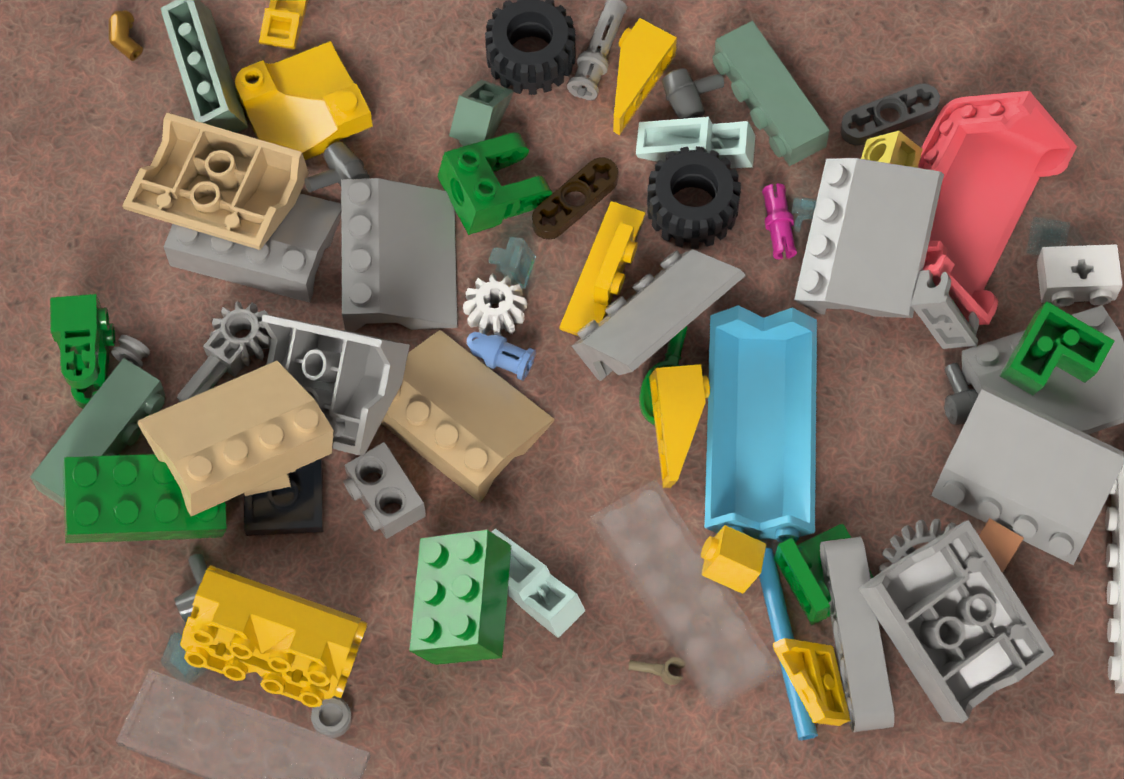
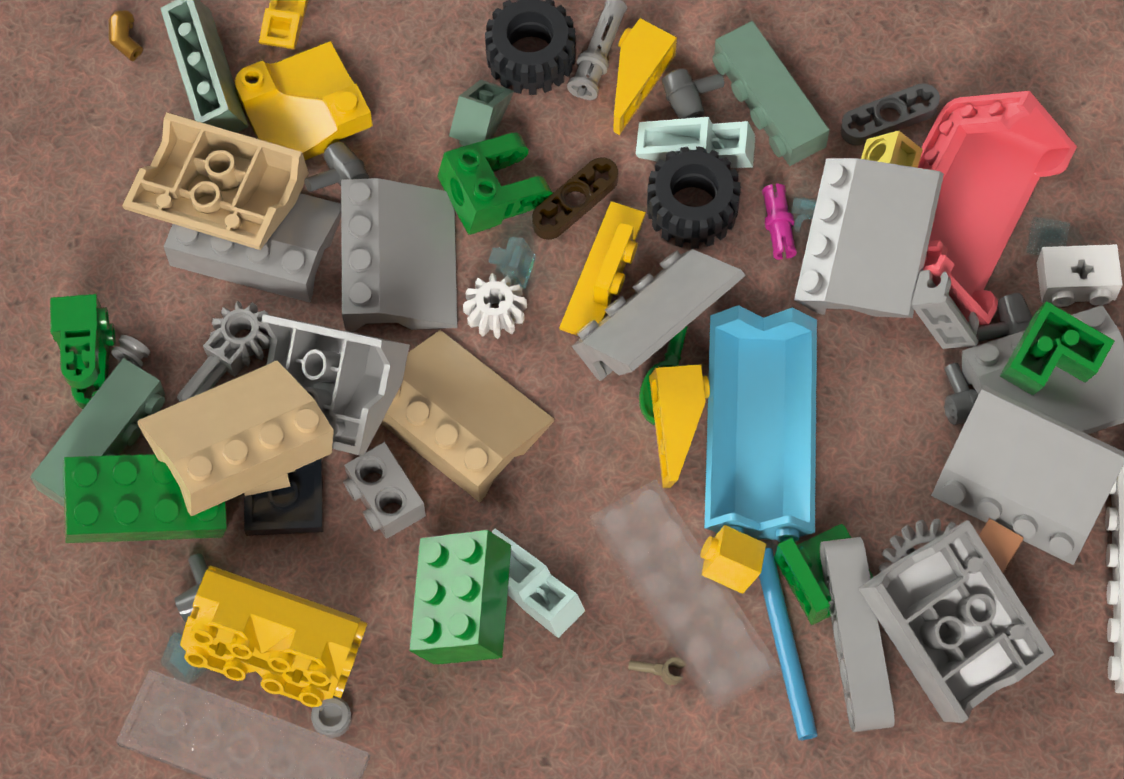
medium blue piece [467,332,536,381] -> none
yellow wing [773,638,851,726] -> none
none -> dark grey piece [976,293,1033,342]

